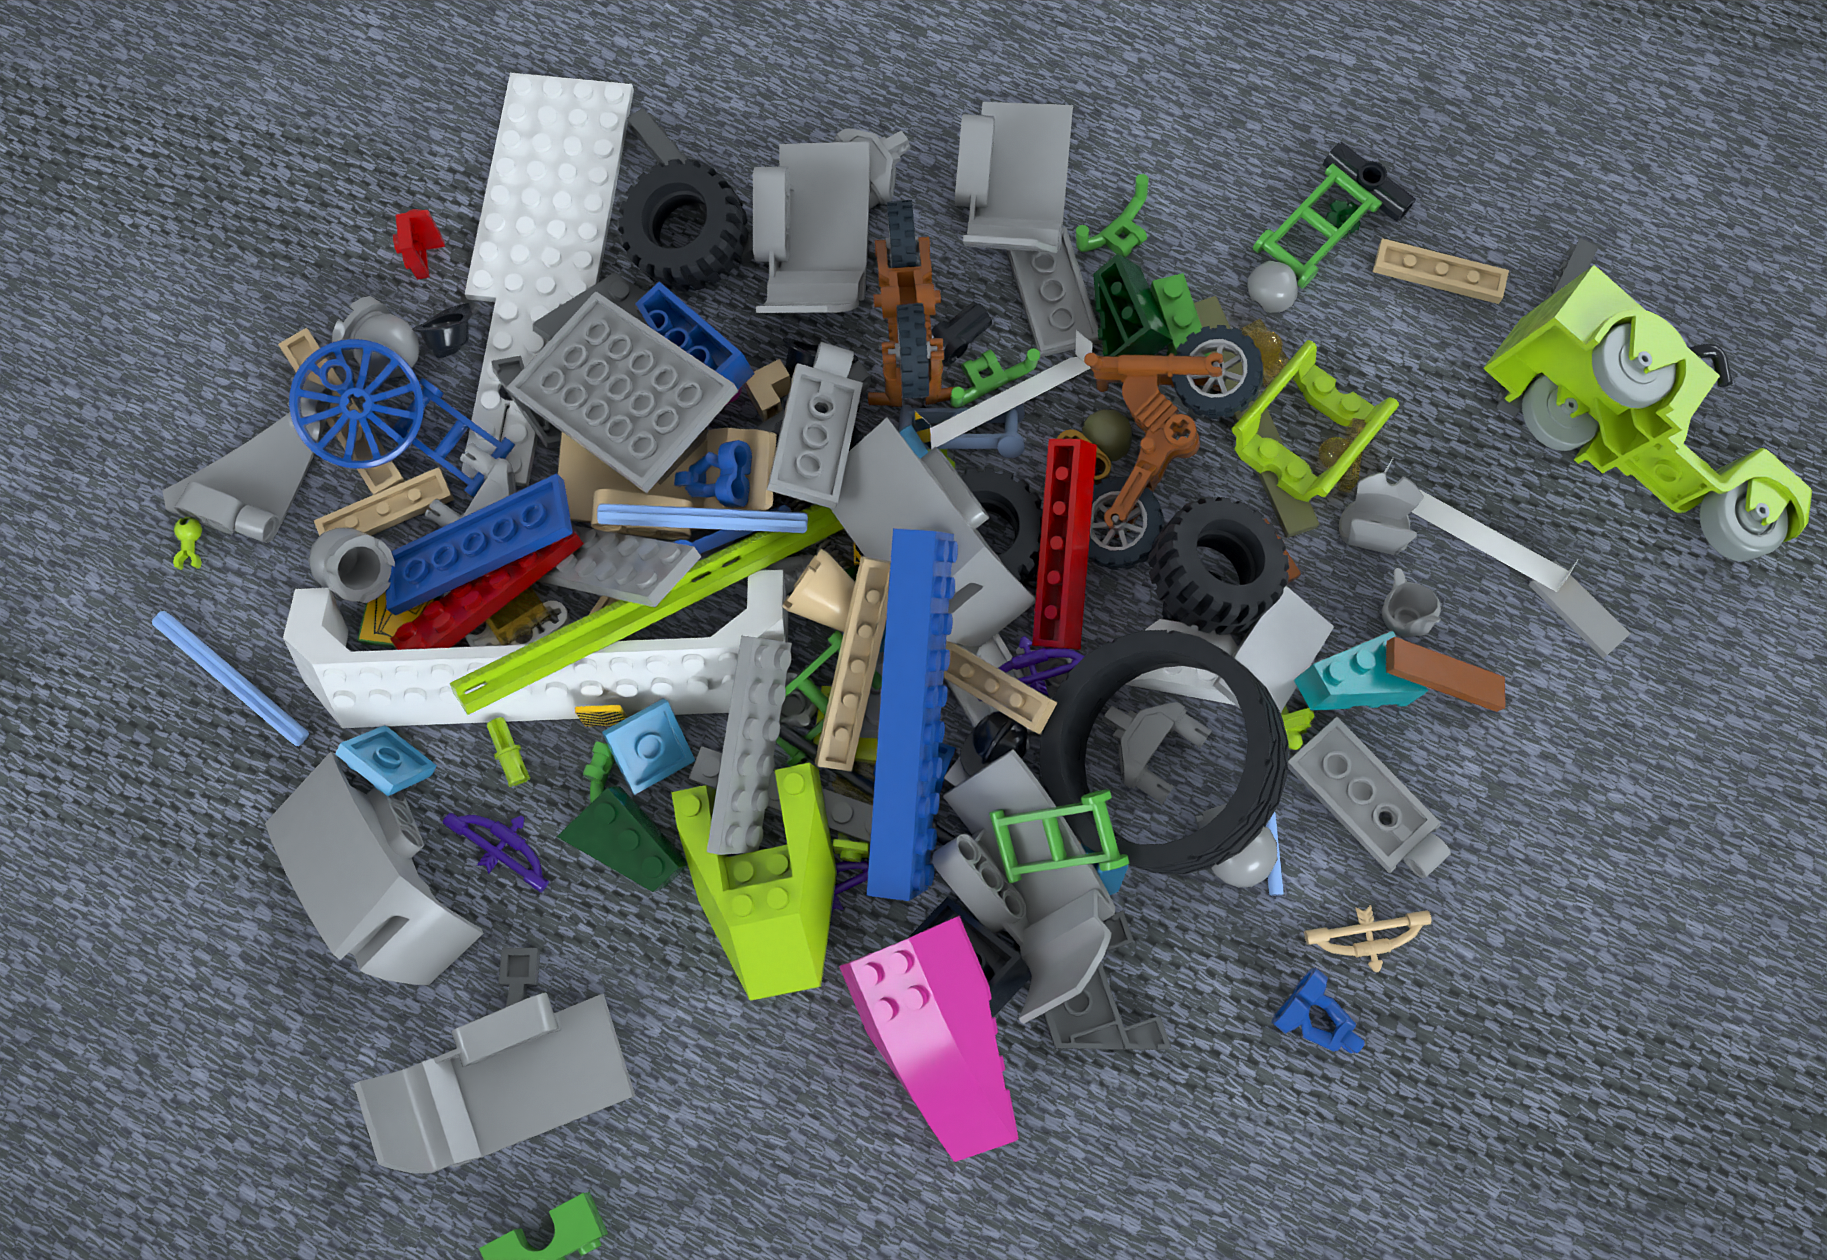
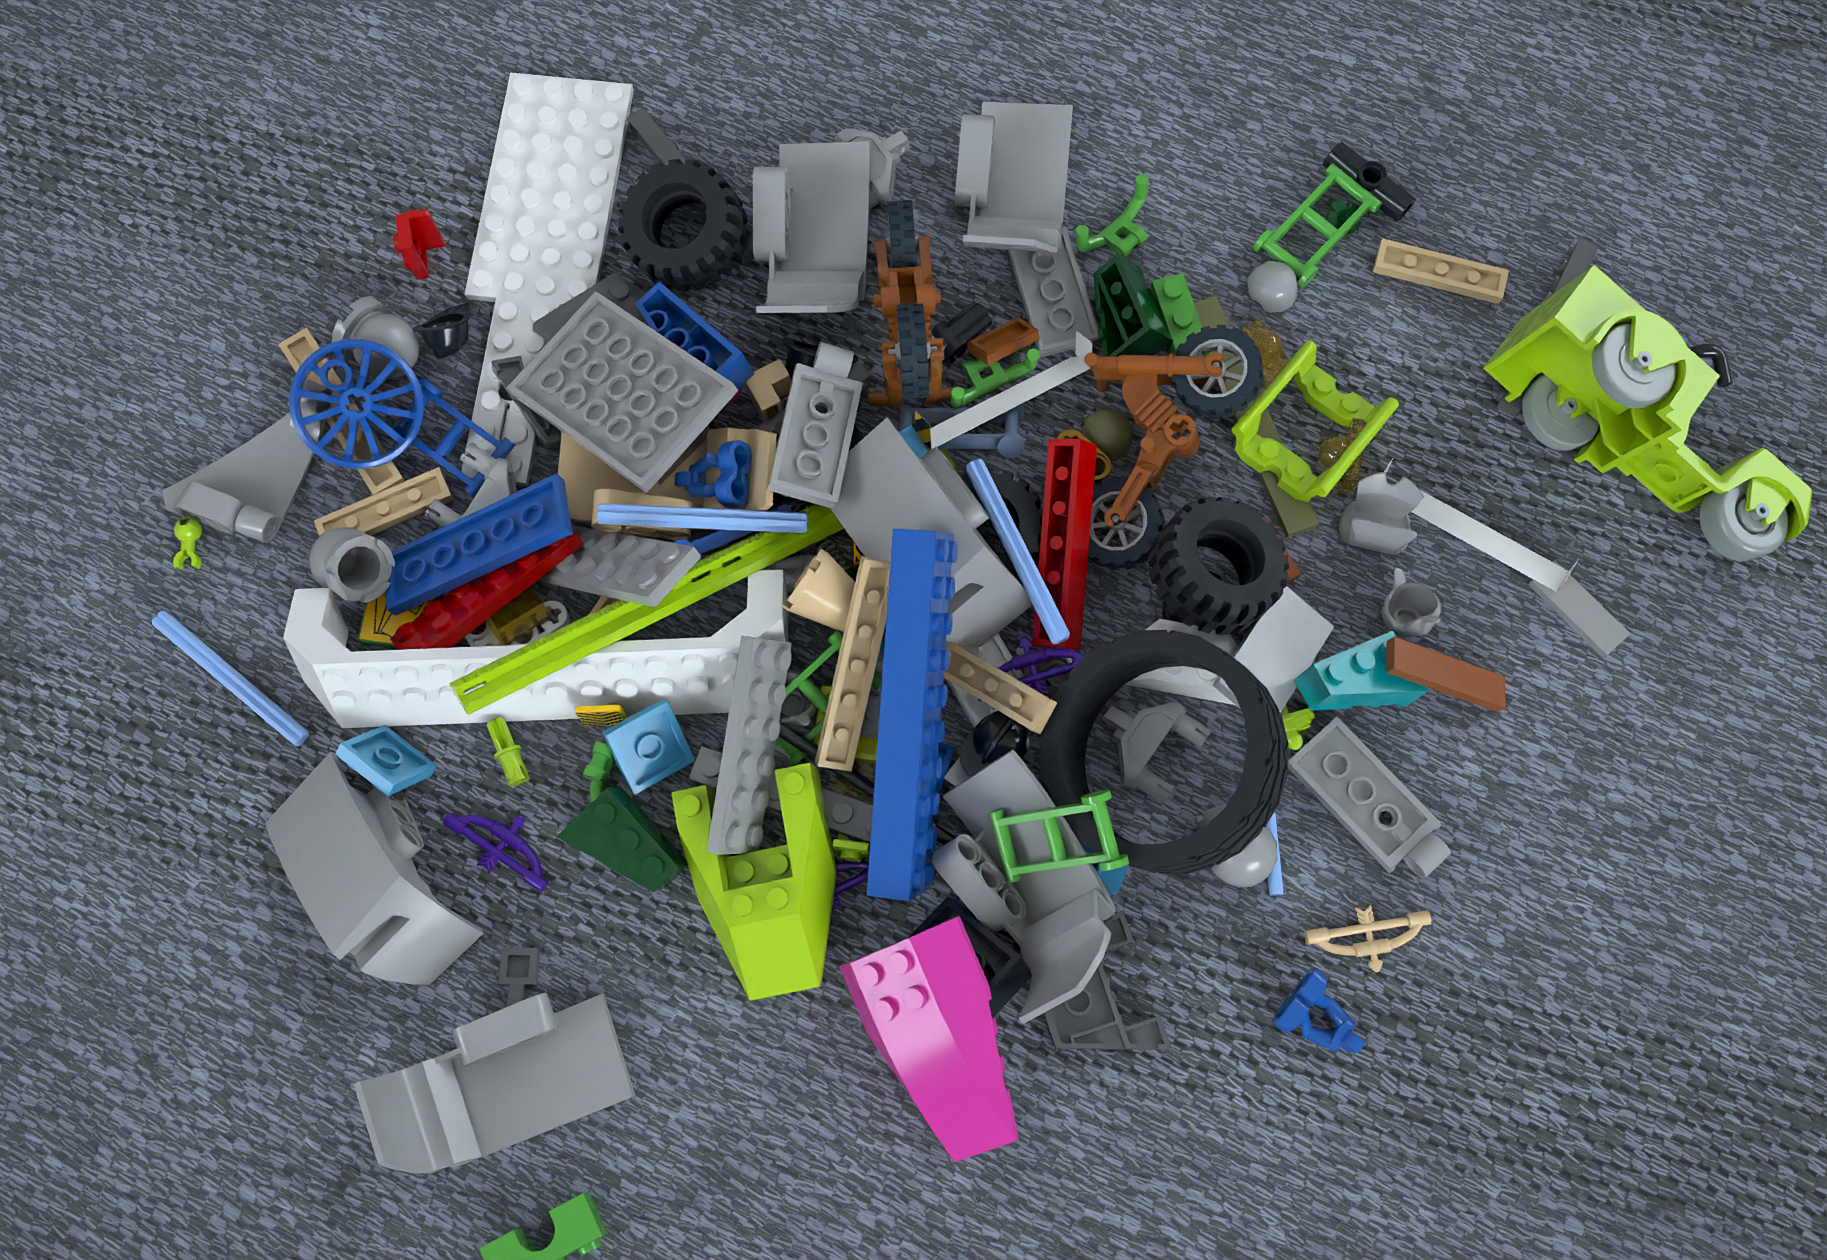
none -> light blue axle [966,459,1070,644]
none -> dark orange tile [967,317,1040,366]

